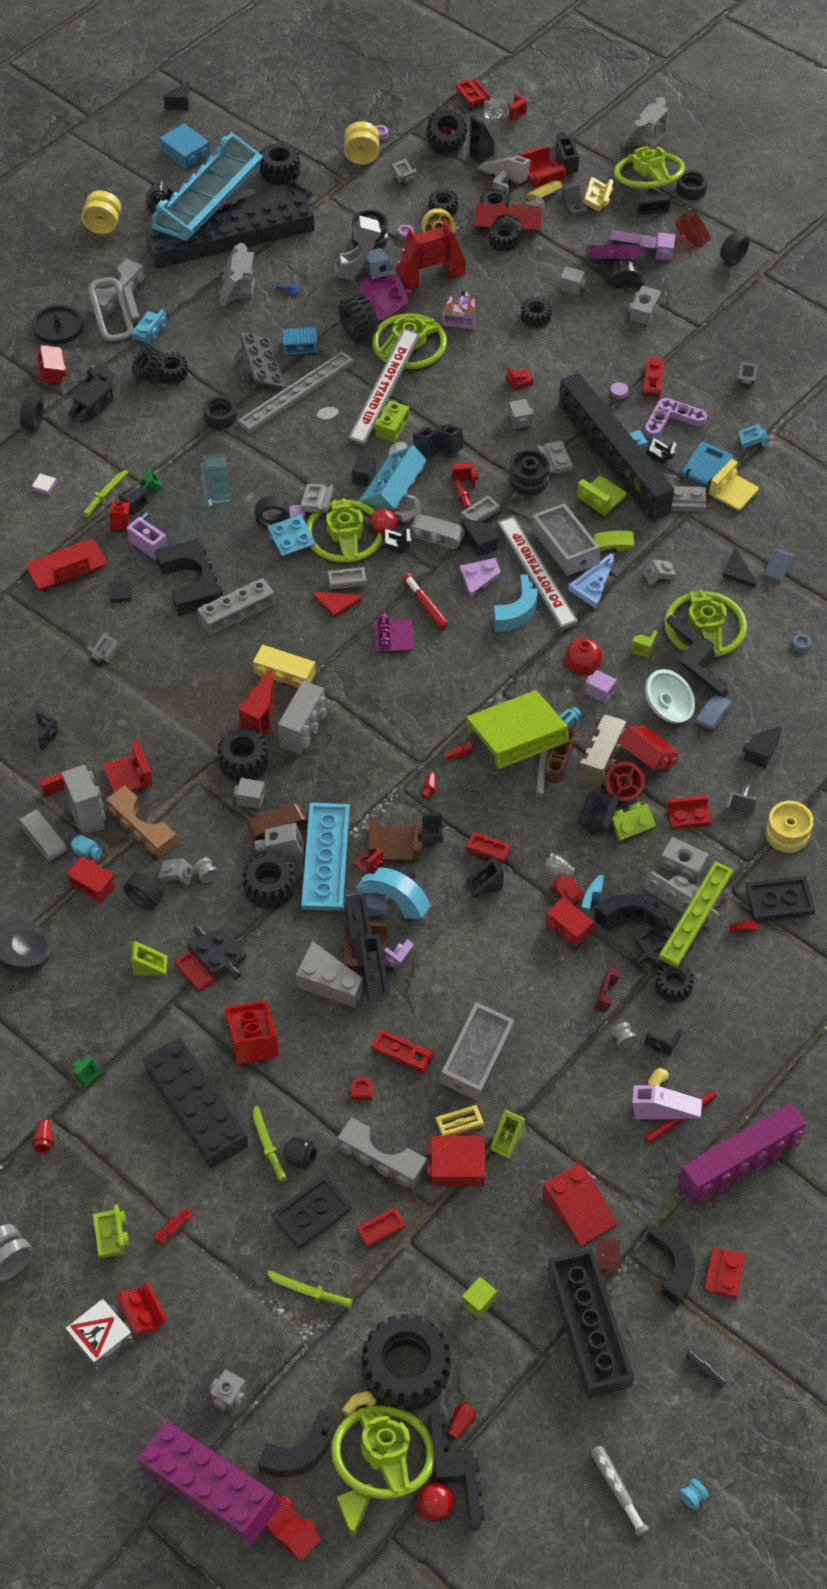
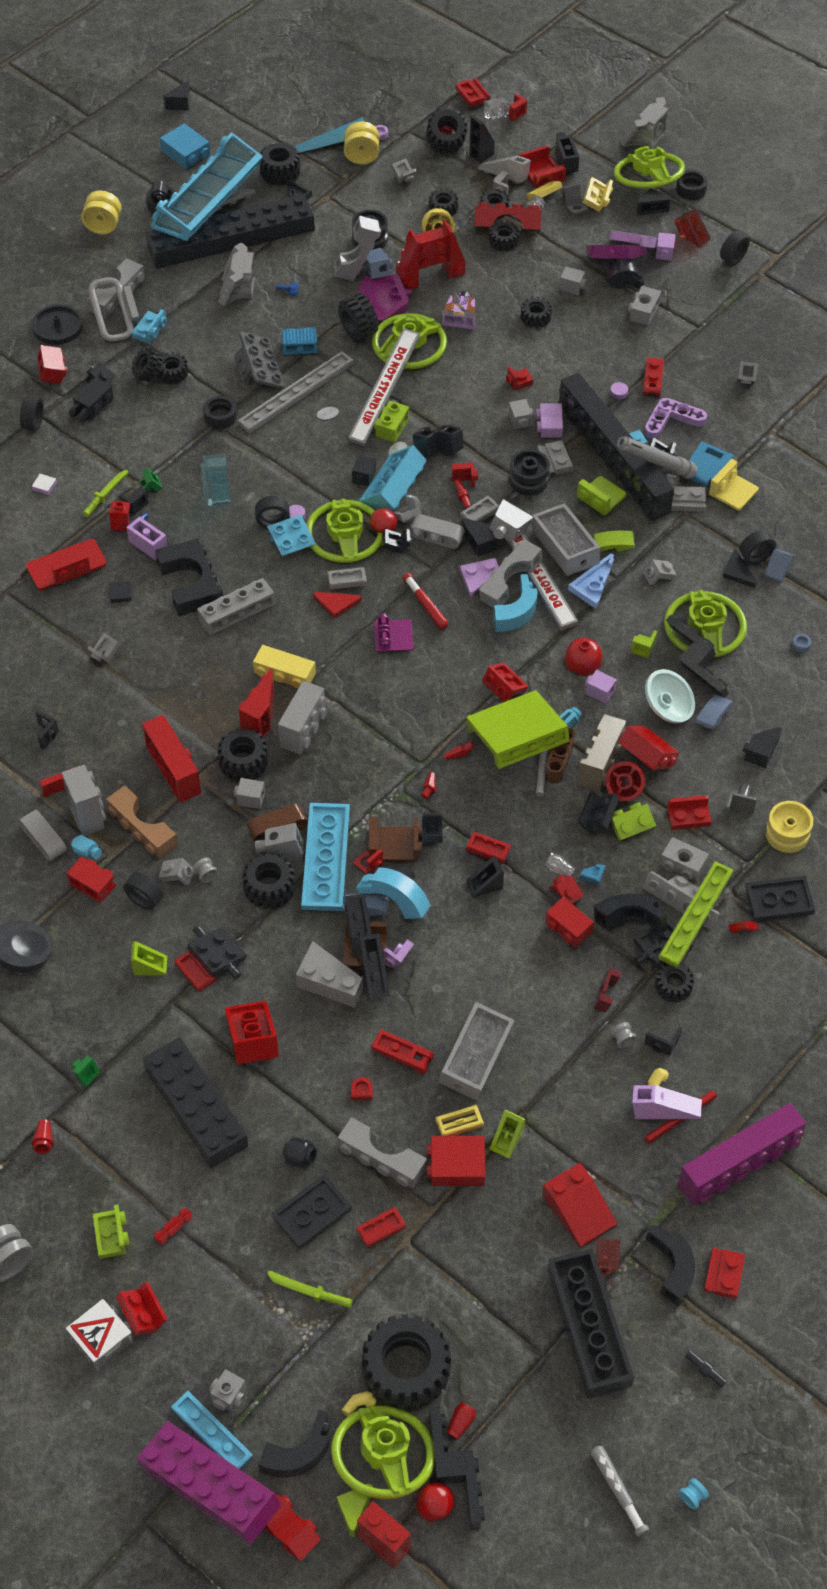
red bracket [103,741,153,793] -> none
lime sword [252,1106,287,1182] -> none
light grey plate [301,484,333,513] -> none
lavender tile [397,225,414,240] -> none
lime panel [461,1277,497,1319] -> none
medium azure slope [581,875,604,917] -> none
medium azure bracket [739,424,768,448] -> none
none -> red brick [142,715,201,803]
none -> medium azure tile [171,1391,254,1470]
none -> medium azure wedge [294,117,365,153]
none -> red brick [357,1501,411,1569]
none -> light grey arch [479,539,543,608]
none -> red bracket [482,662,529,702]
none -> light grey torso [490,499,533,541]
none -> lavender brick [536,403,563,438]
none -> dark azure tile [579,864,606,885]
none -> light grey cylinder [617,436,697,479]
none -> black tyre [739,530,776,564]

